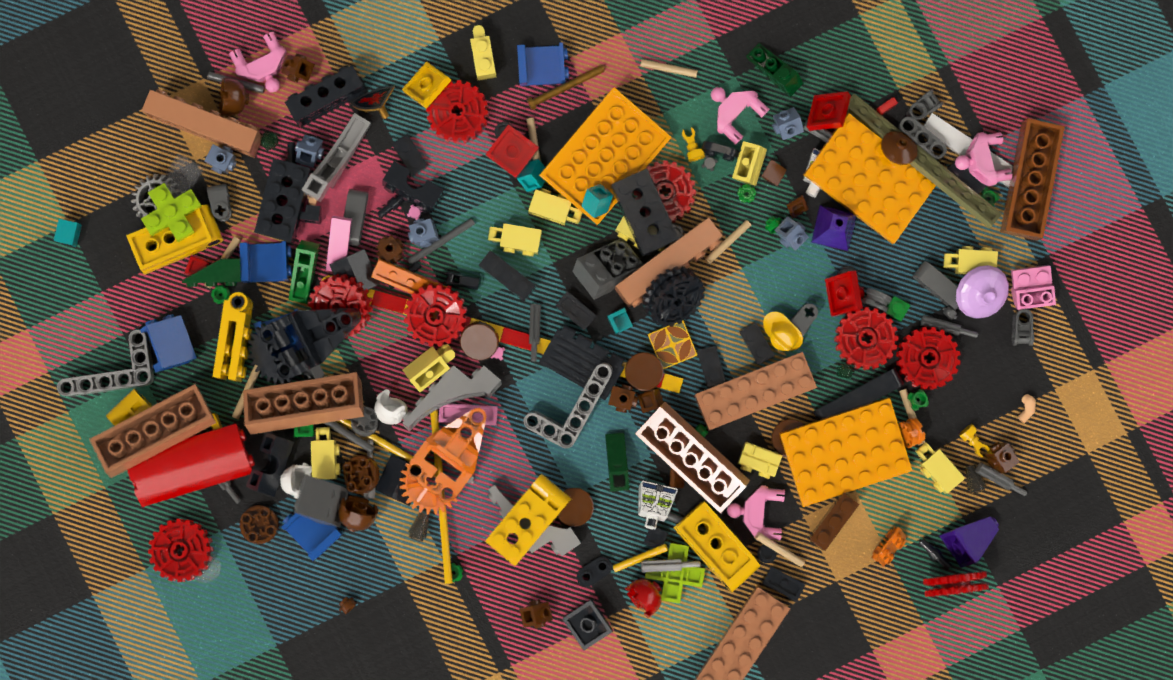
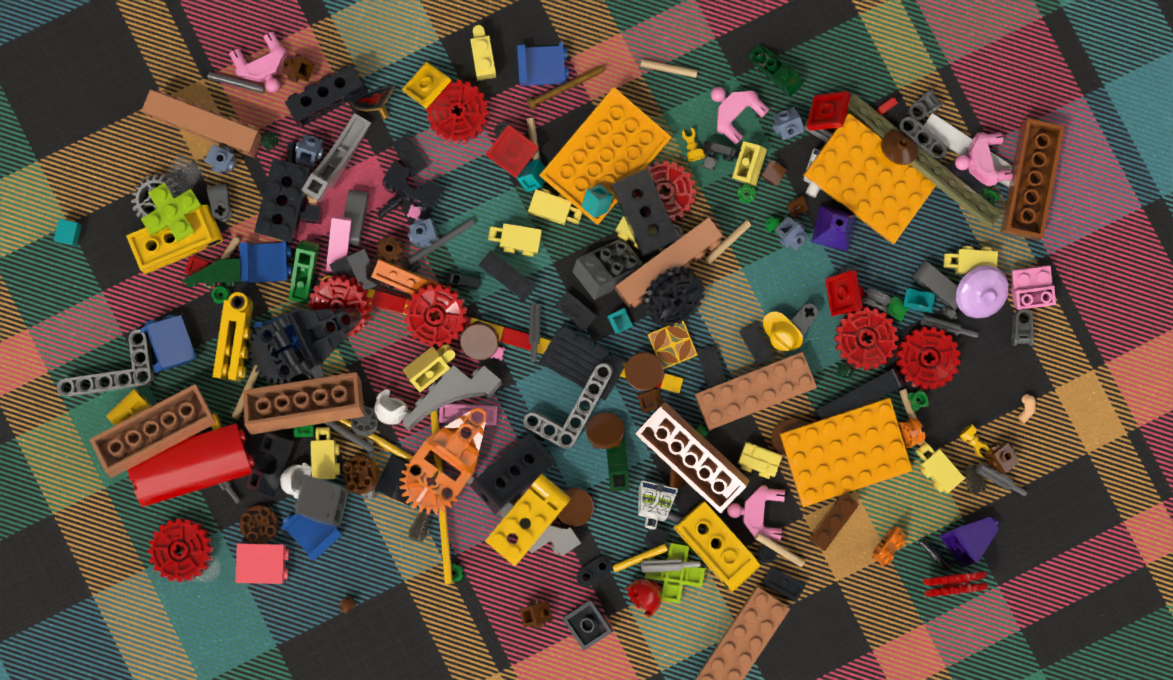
reddish brown cylinder [219,78,249,116] -> none
reddish brown cylinder [338,496,378,532] -> none
reddish brown brick [608,384,639,413] -> none
none -> coral brick [236,543,289,584]
none -> black brick [470,432,556,515]
none -> reddish brown tile [586,412,625,449]
none -> teal panel [903,288,935,313]

